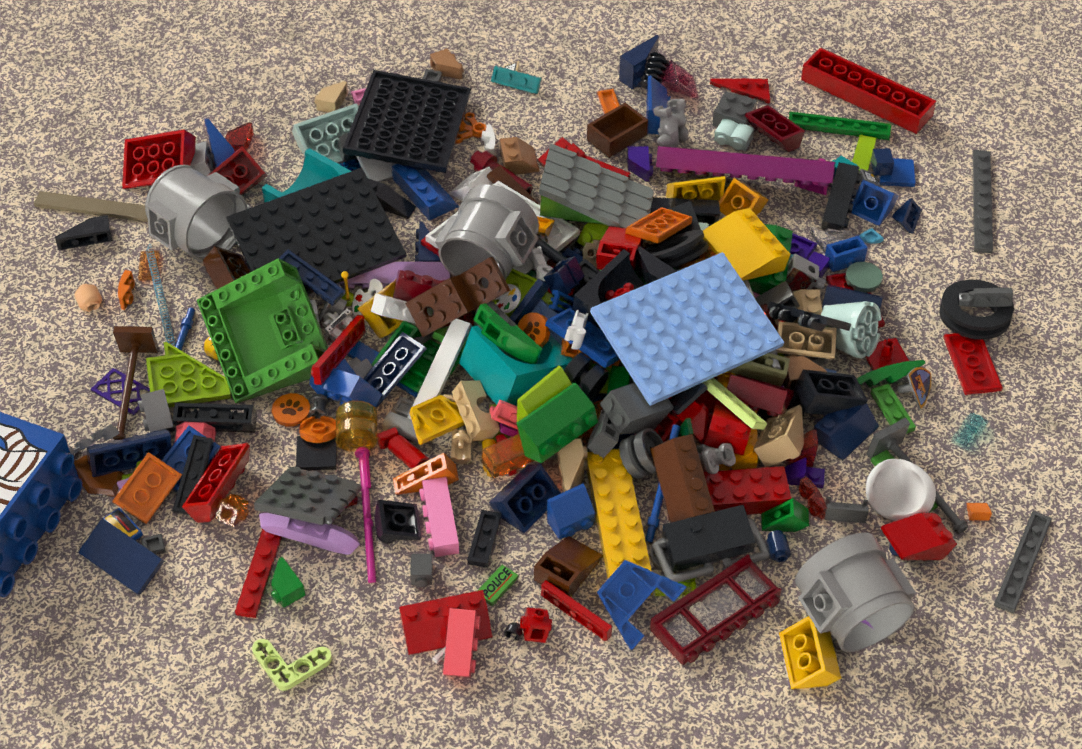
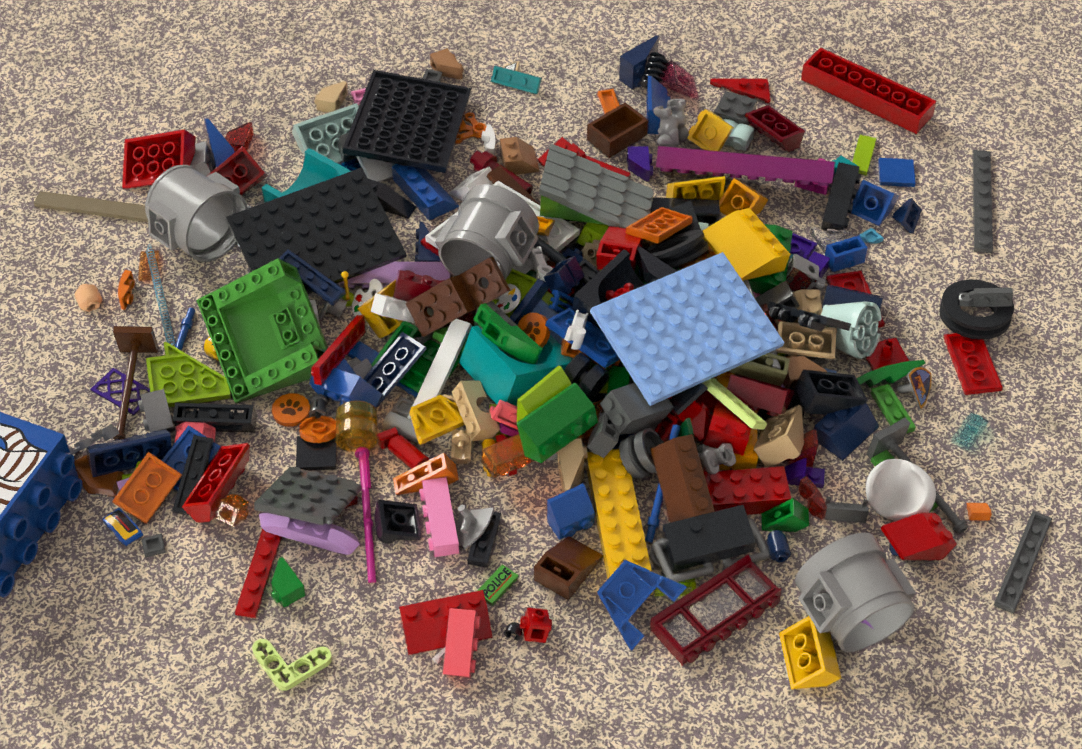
black slope [55,215,113,251] -> none
dark blue tile [78,518,165,595] -> none
reddish brown slope [202,246,251,289] -> none
white hips [323,309,353,341] -> none
dark grey brick [410,553,433,588] -> none
dark blue slope [489,463,561,534] -> none
red tile [541,580,612,641] -> none
green plate [789,111,891,140] -> none
sand green tile [845,262,883,293] -> none
slope [859,169,880,187] -> none
dark blue brick [871,148,894,176] -> none
none -> light grey shield [456,505,495,549]
none -> yellow plate [687,109,734,151]

